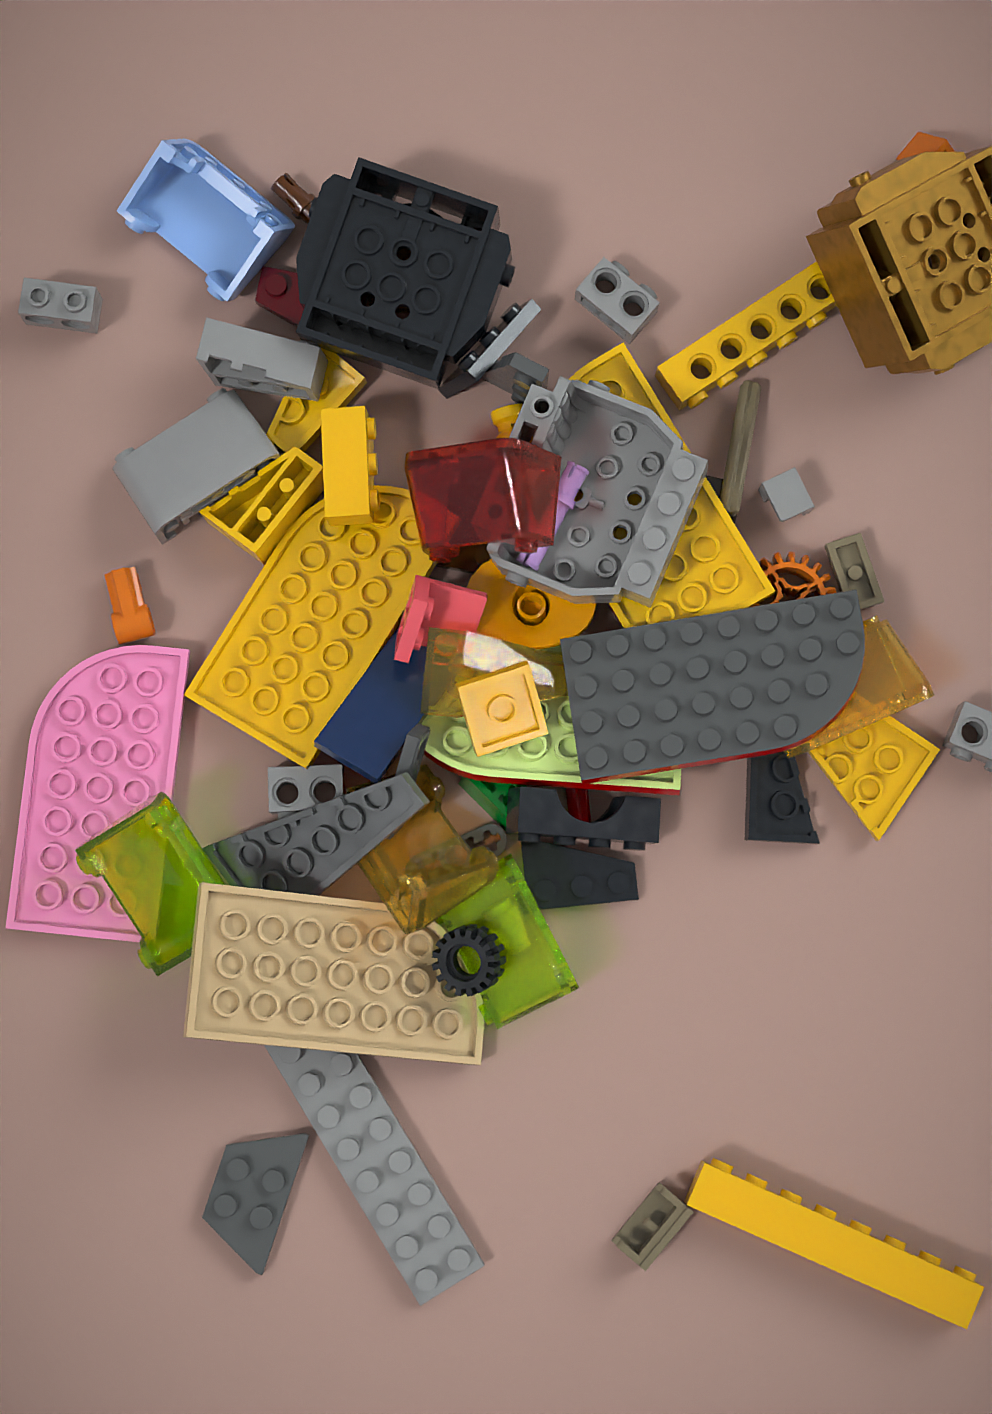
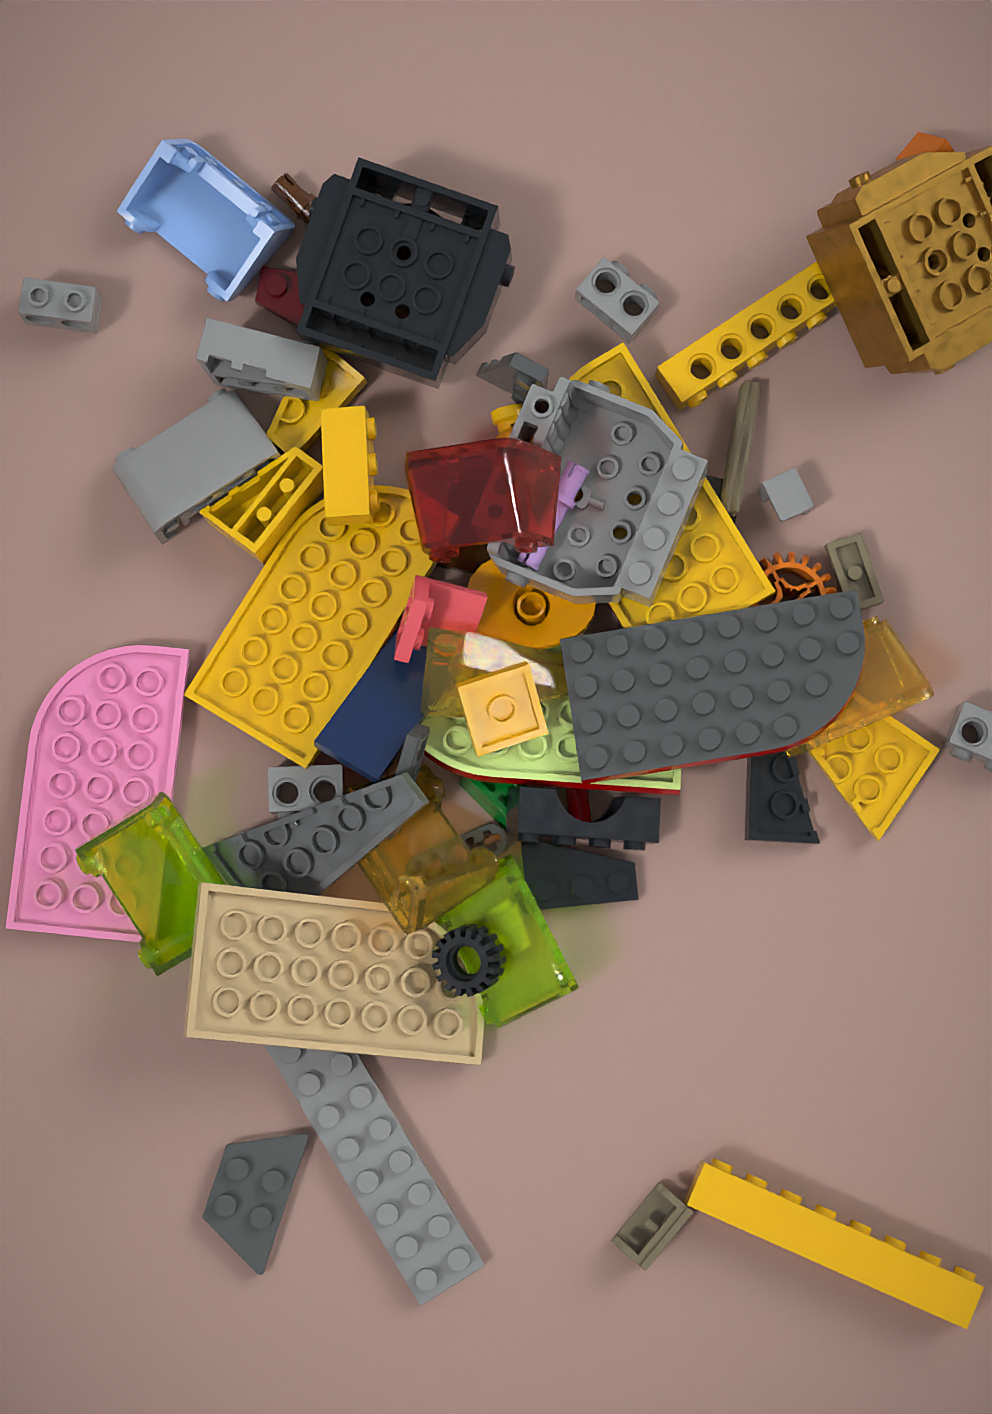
orange piece [104,567,156,645] -> none
black wing [438,299,541,399] -> none

